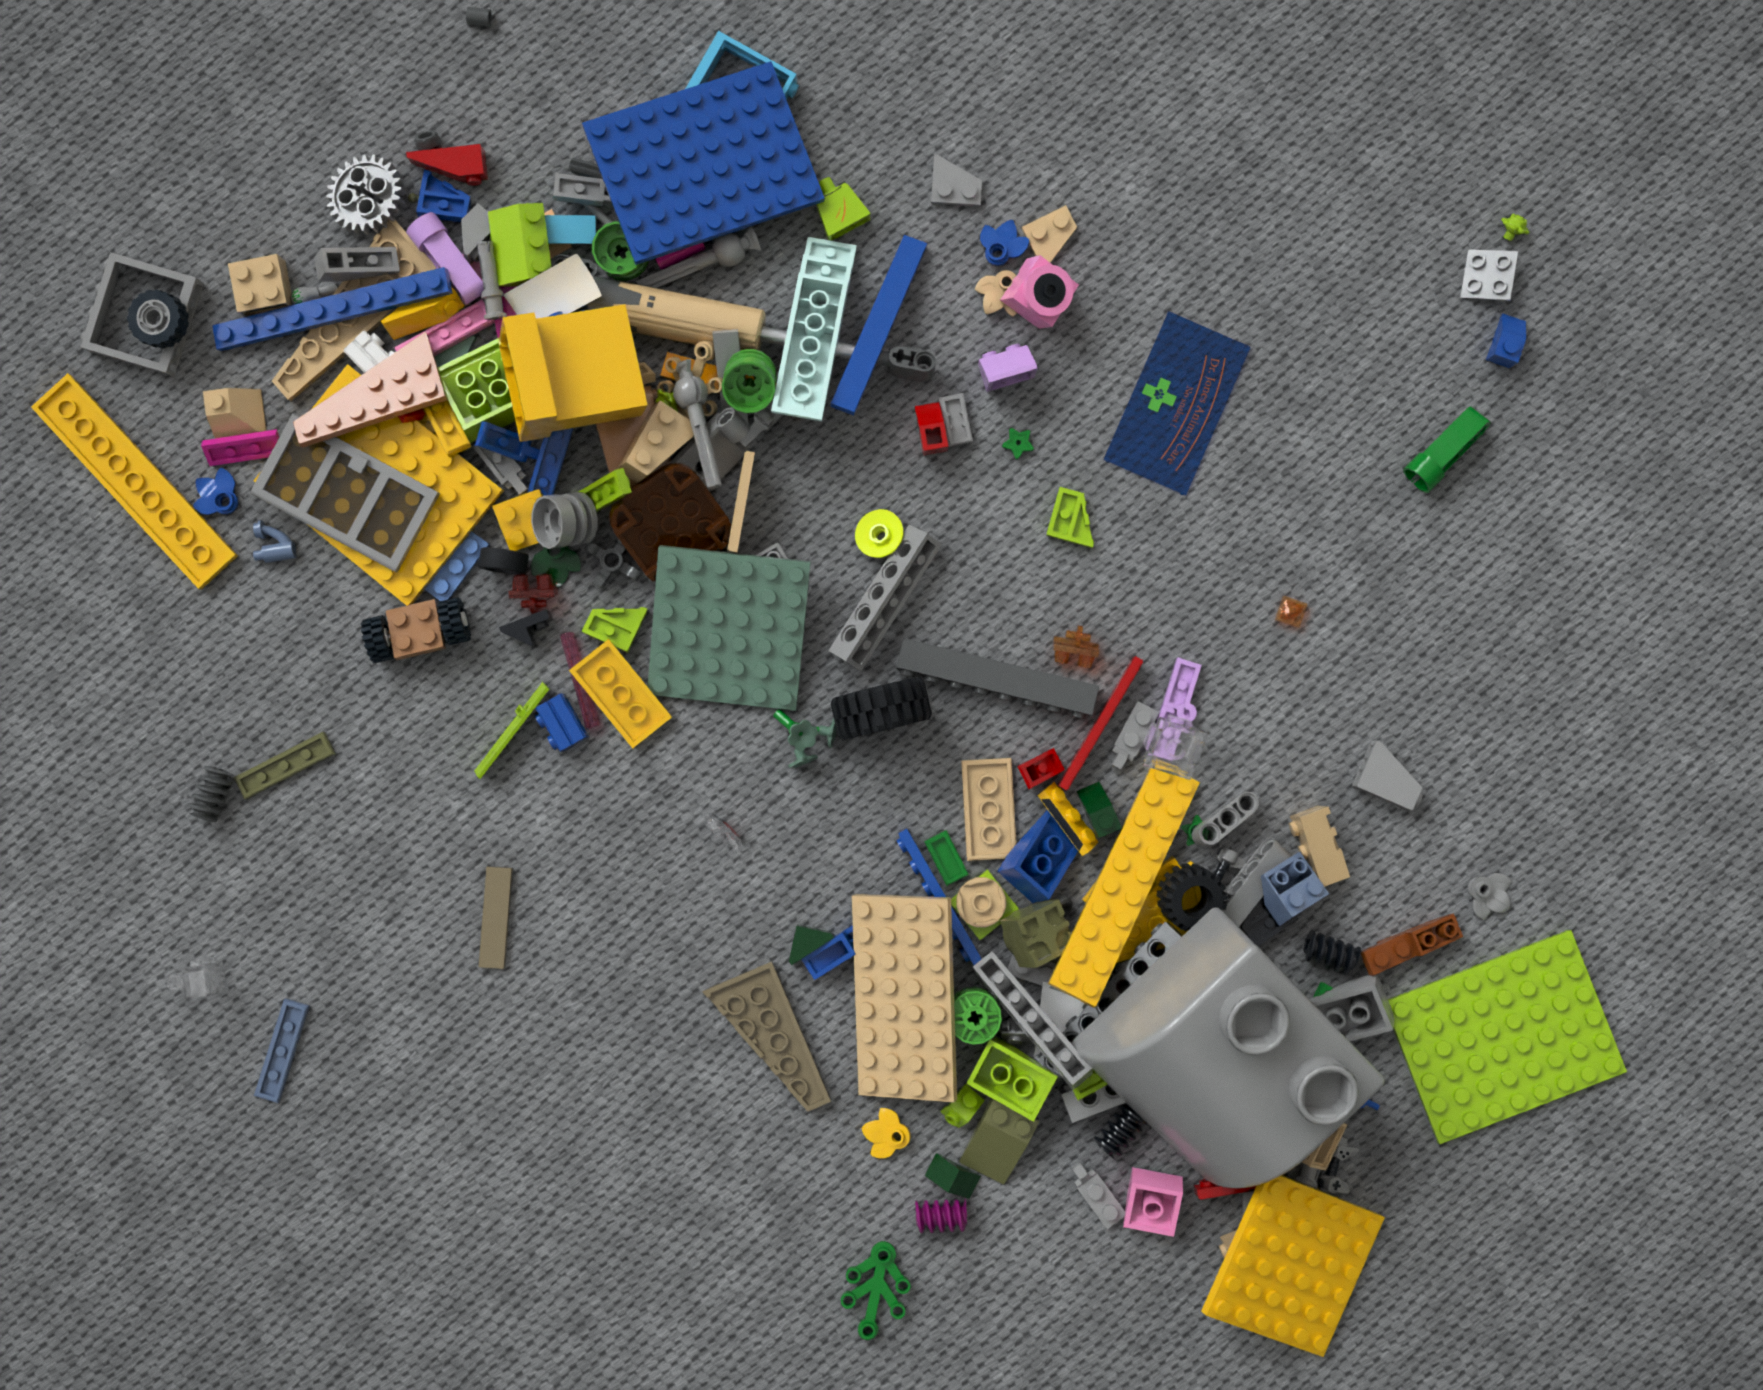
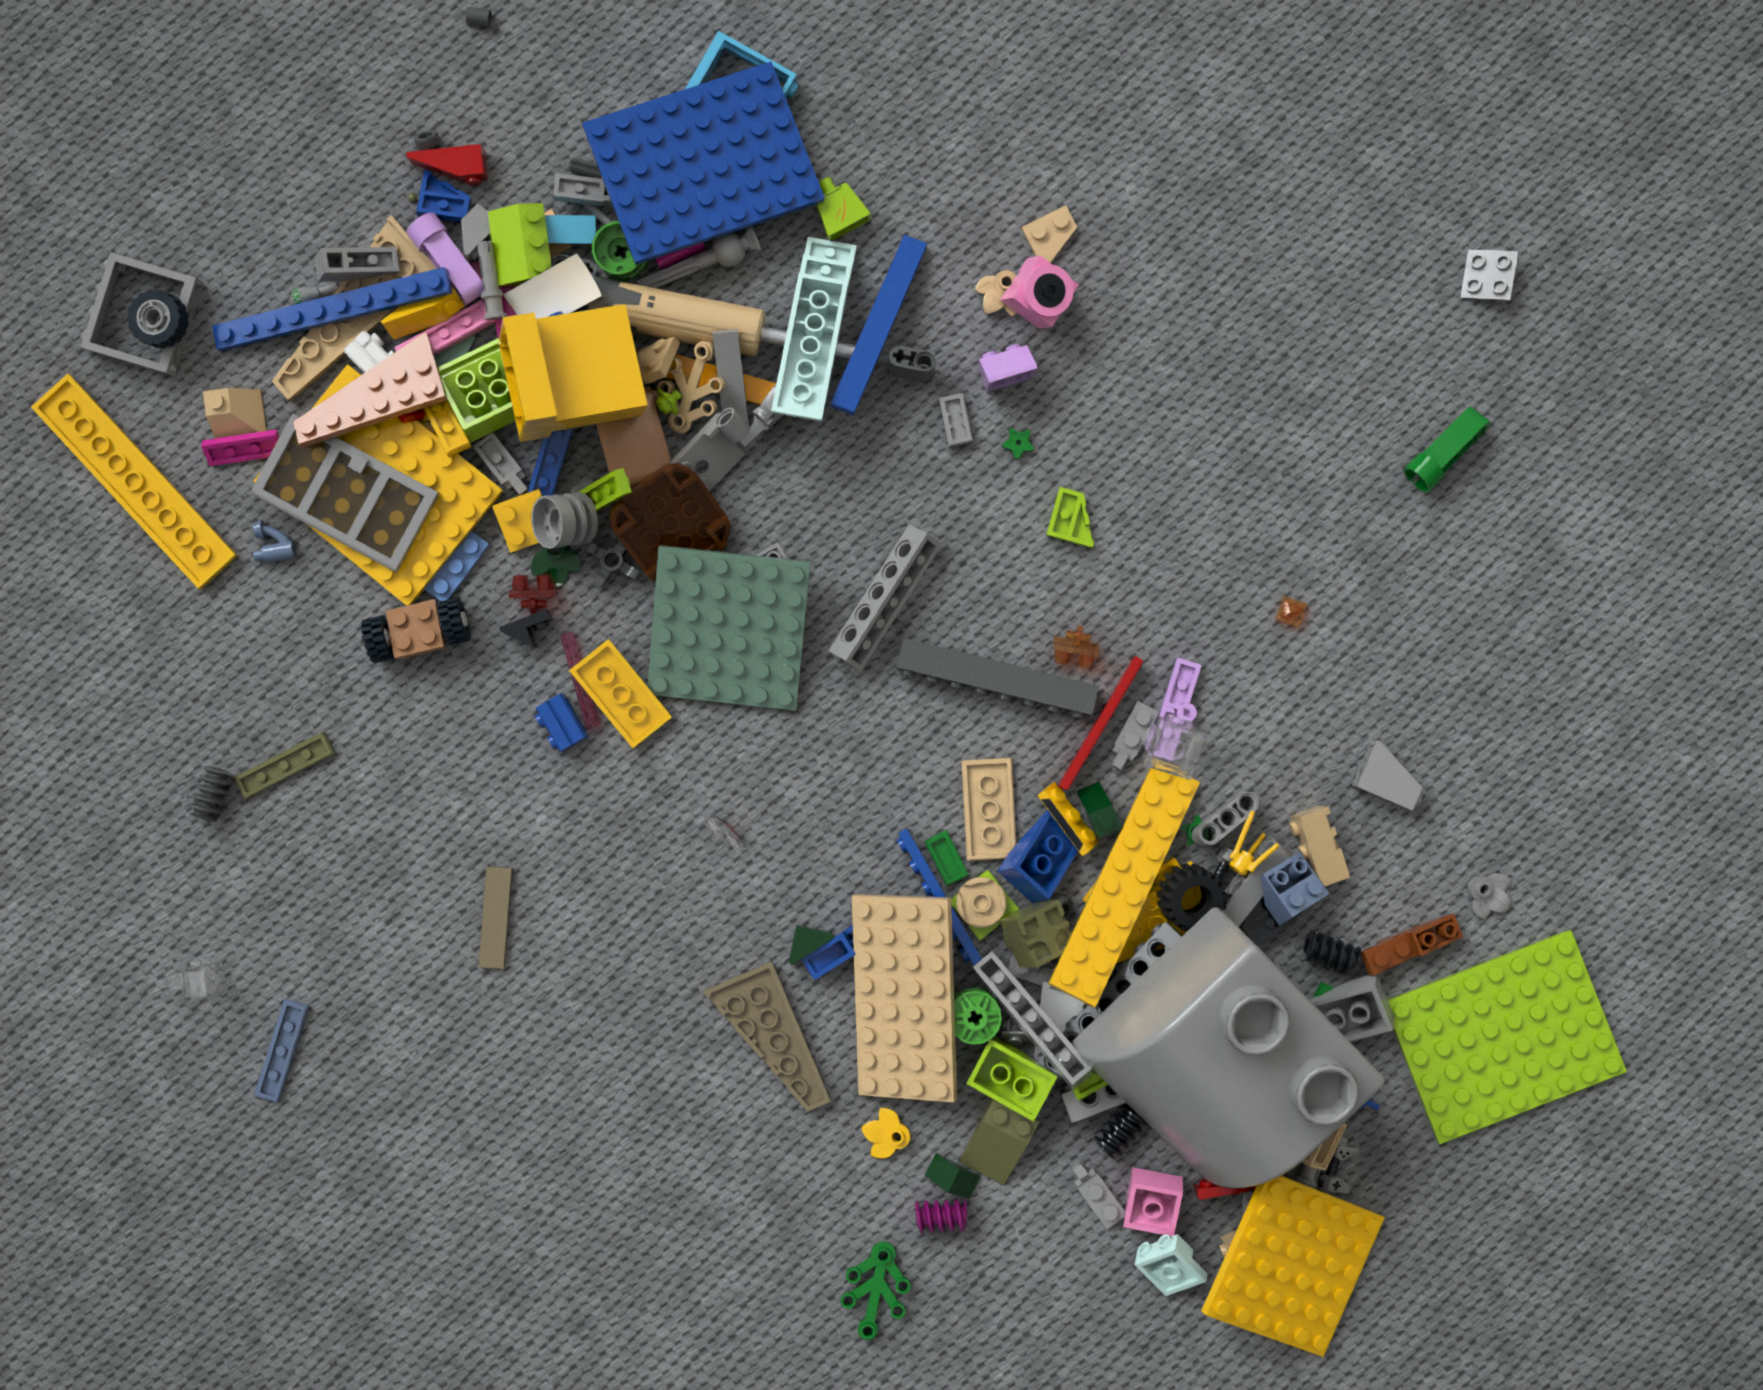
blue plate [193,468,238,515] -> none
tan piece [228,254,293,317] -> none
light grey gear [326,154,406,235] -> none
lime piece [474,682,549,779] -> none
blue hinge [475,421,540,462] -> none
black tyre [478,547,529,575] -> none
lime wing [582,607,648,653] -> none
tan wedge [616,401,694,483] -> none
light grey piece [673,359,722,490] -> none
bright green wheel [721,349,777,413] -> none
tan tile [727,451,755,553] -> none
sand green plant [773,709,837,769] -> none
black tyre [830,677,932,741] -> none
neon yellow dish [855,509,904,558] -> none
red slope [914,402,949,456] -> none
light grey wing [931,155,982,207] -> none
lime bracket [941,1084,985,1128] -> none
blue plate [980,220,1029,266] -> none
red slope [1017,748,1065,789] -> none
clear blue piece [1103,311,1251,496] -> none
blue slope [1486,313,1526,368] -> none
lime plant [1501,214,1529,241] -> none
none -> tan wing [638,336,680,384]
none -> light aqua plate [1135,1234,1208,1296]
none -> yellow plant [1228,811,1279,877]

